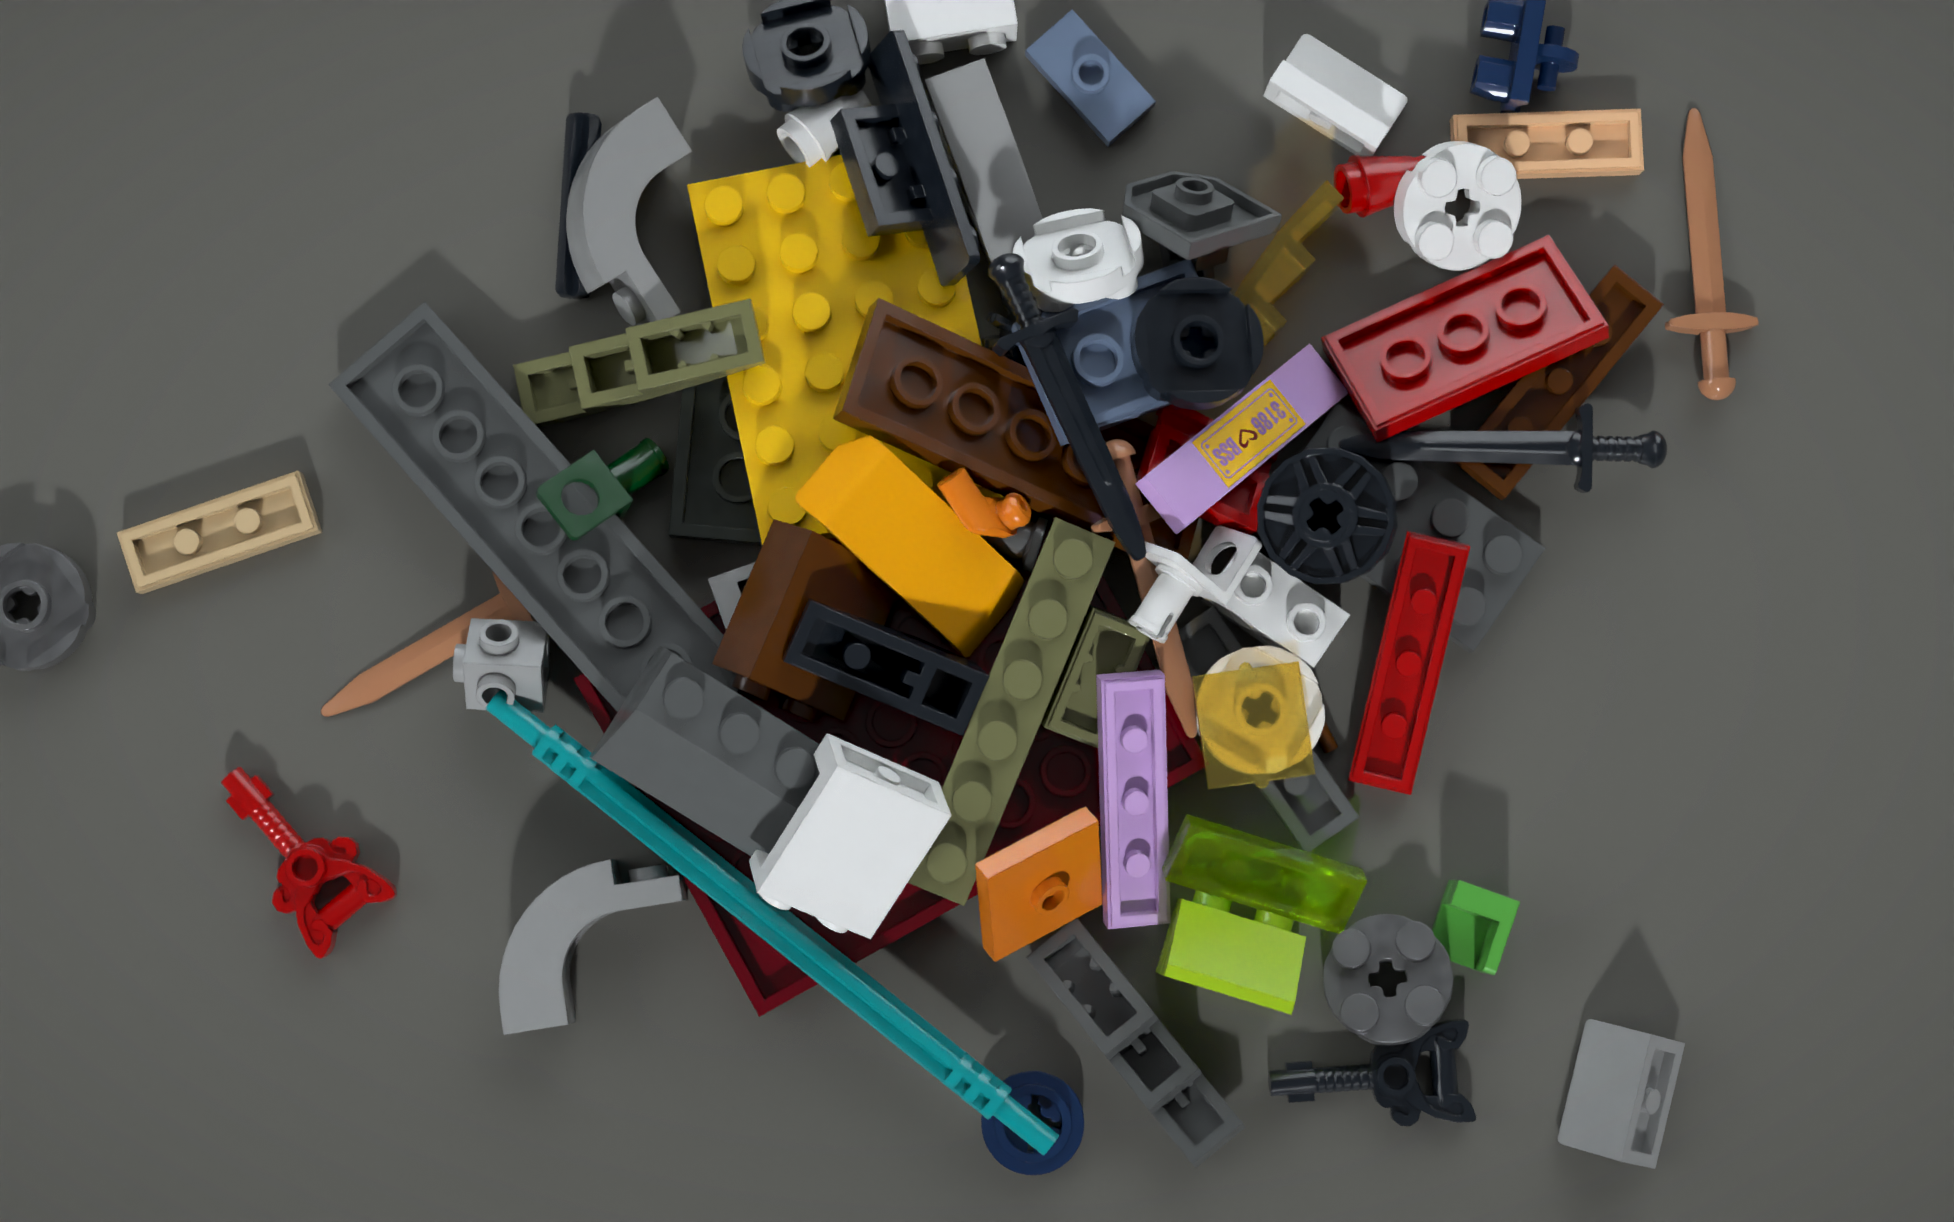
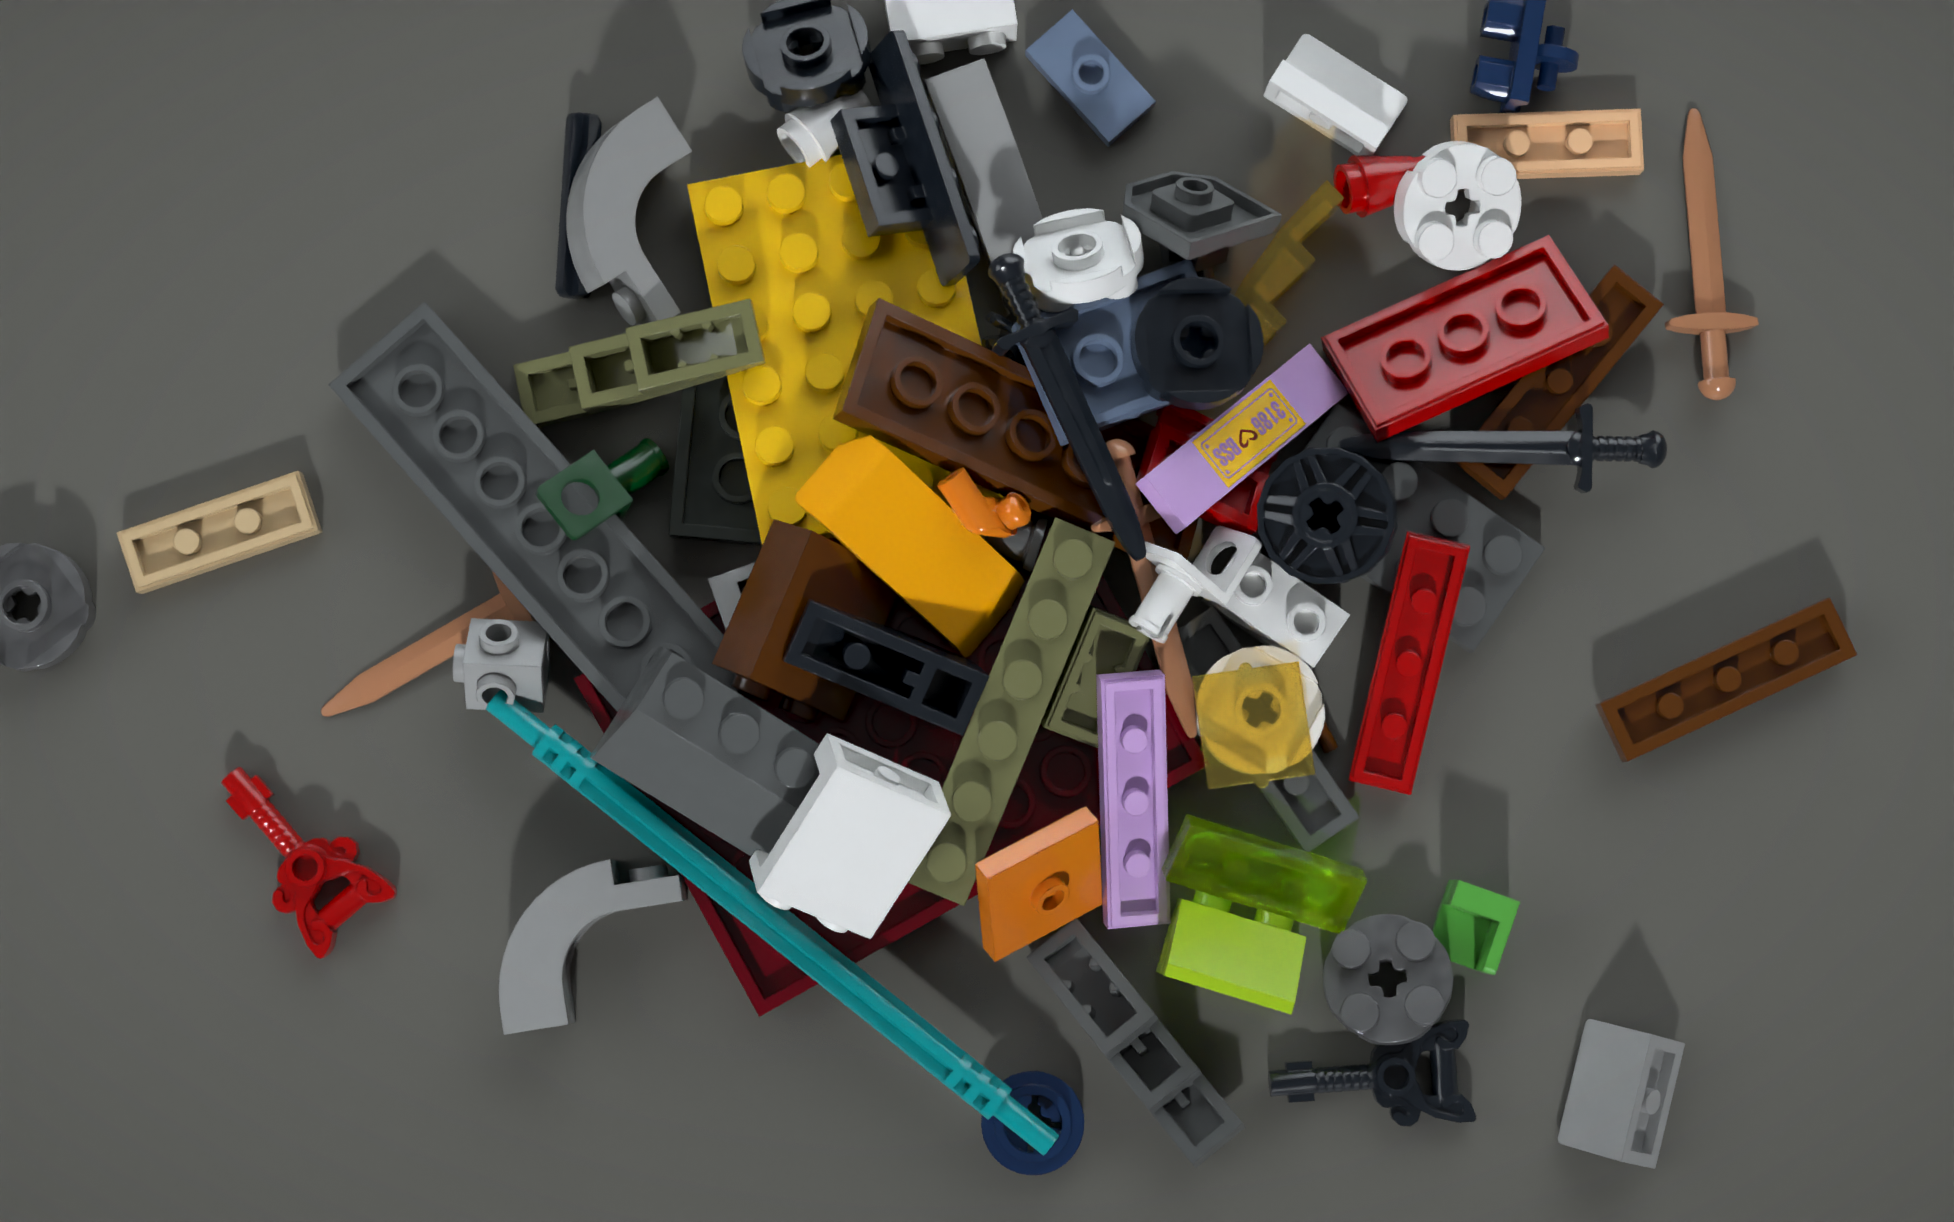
none -> reddish brown plate [1595,597,1858,763]

